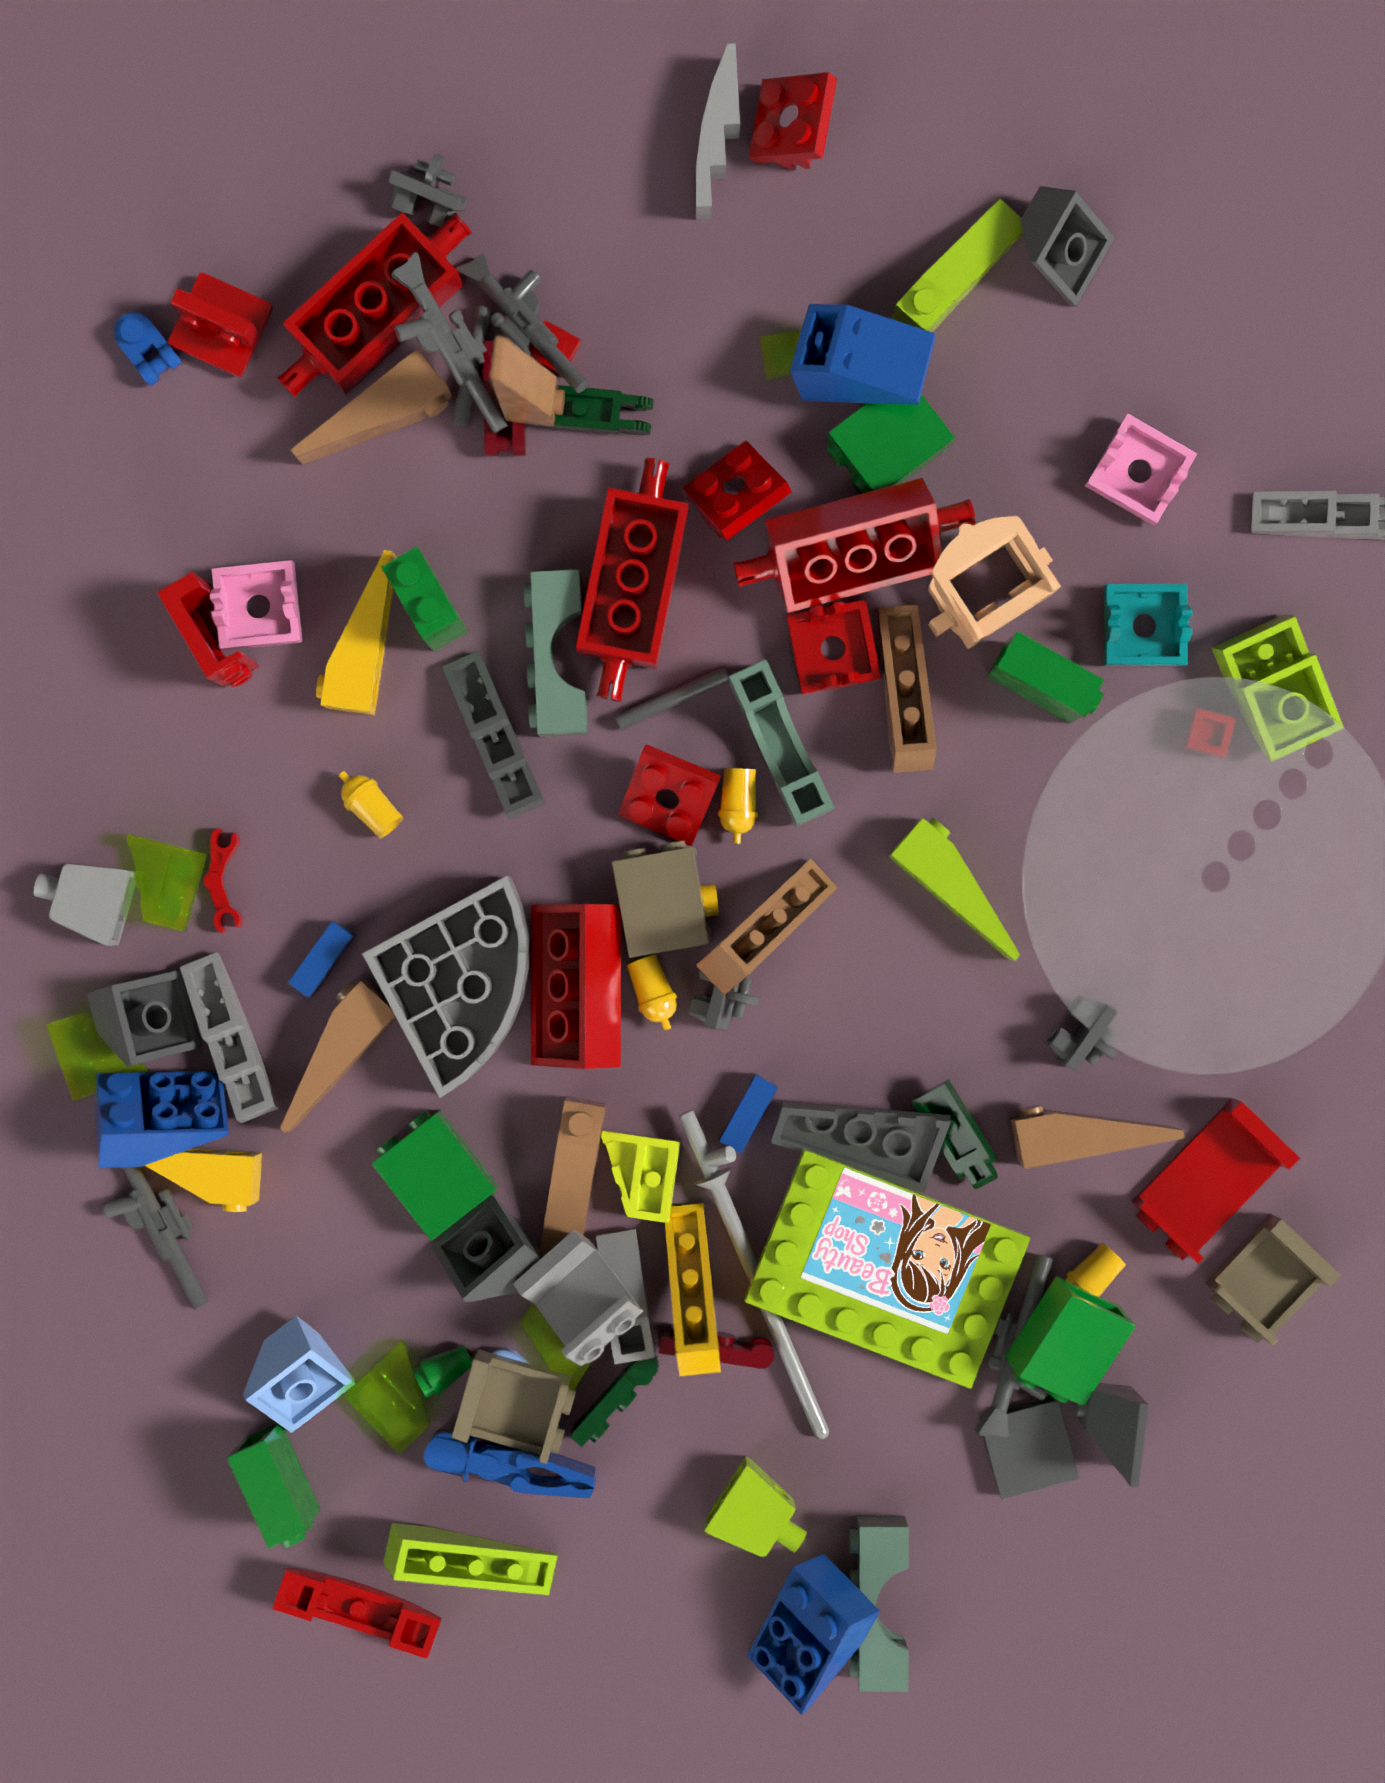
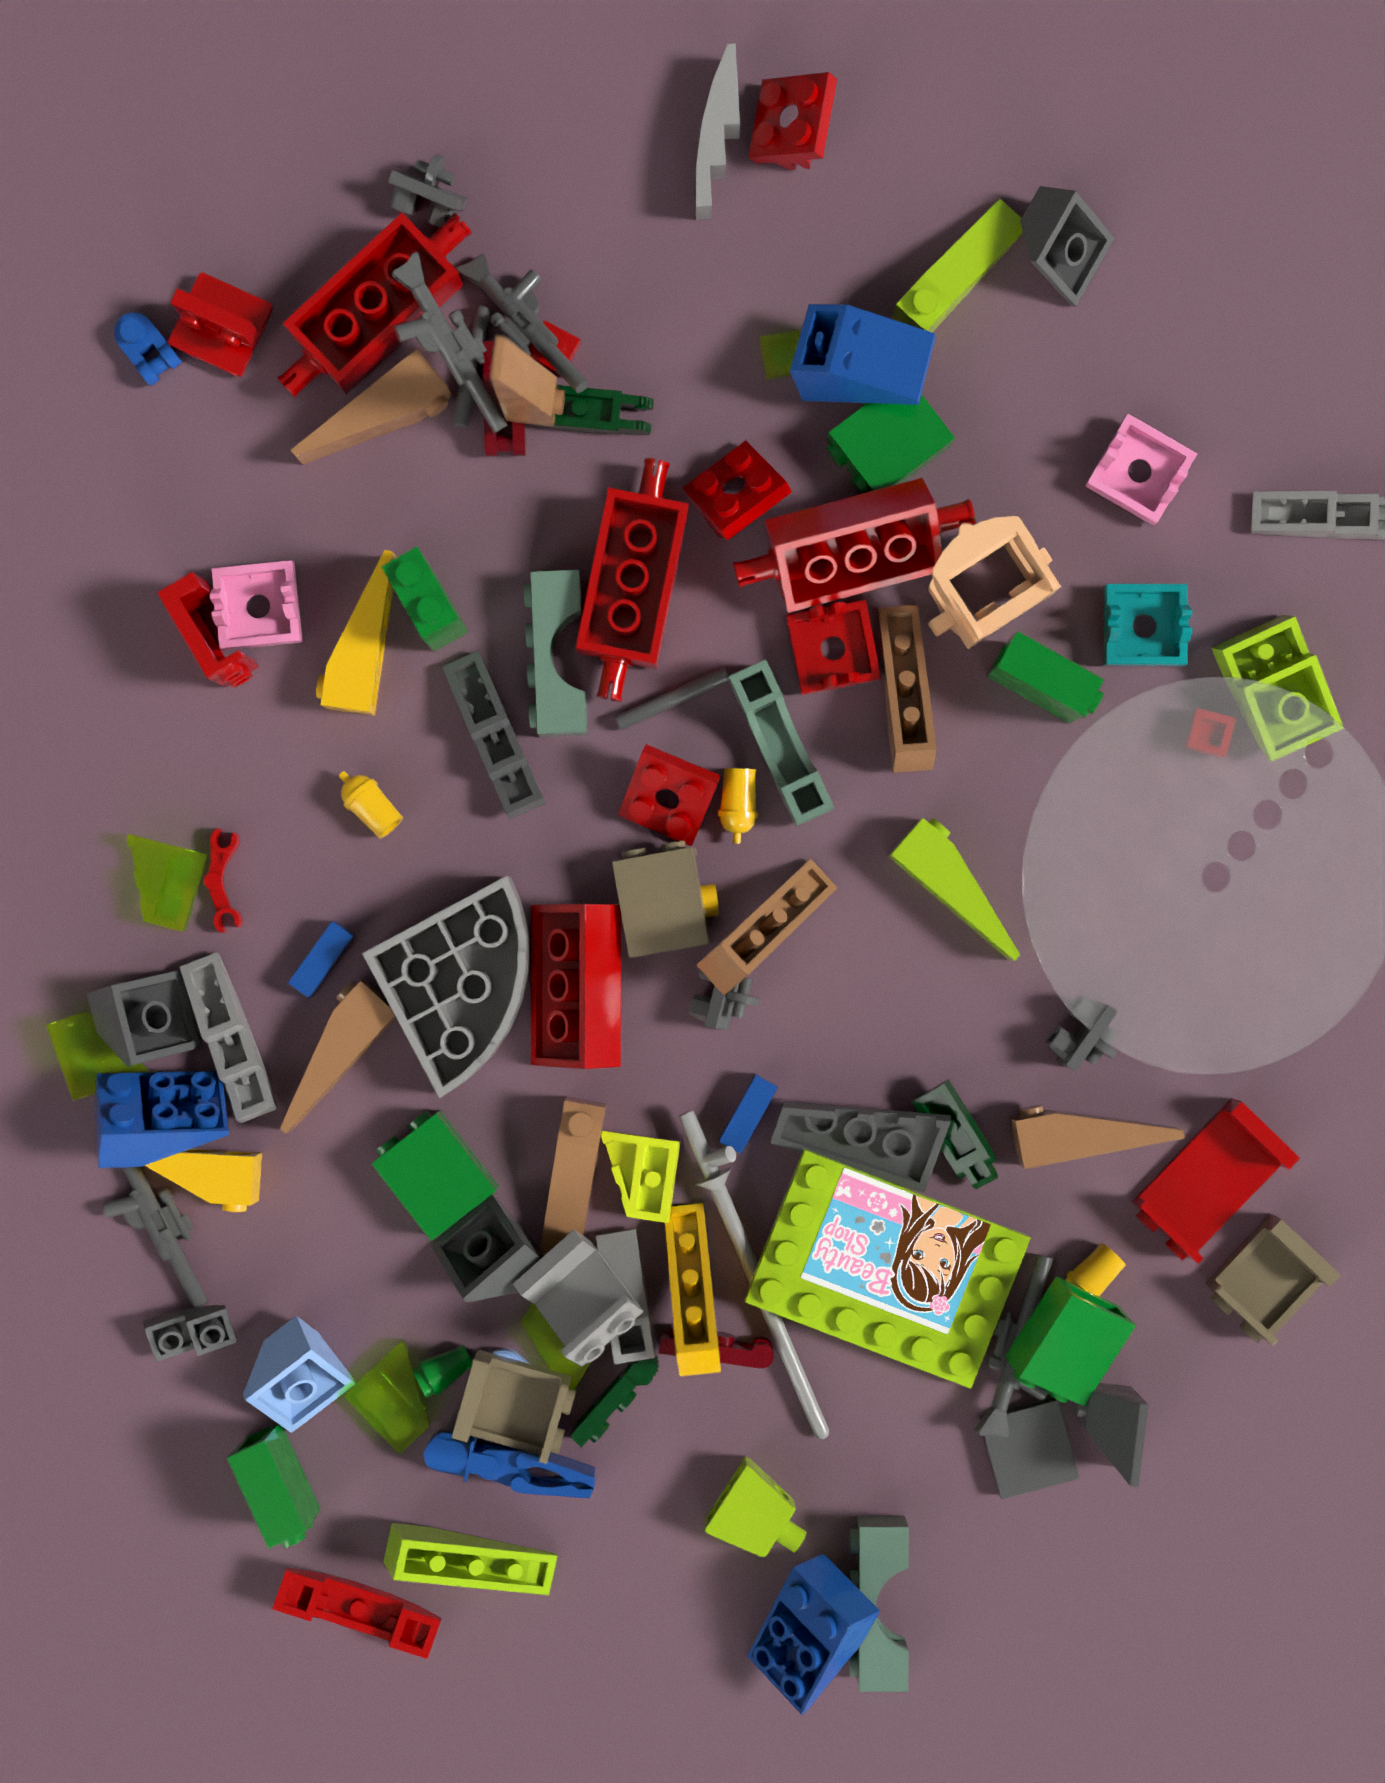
light grey torso [33,864,140,946] -> none
yellow piece [626,954,677,1031] -> none
none -> dark grey slope [143,1305,237,1362]

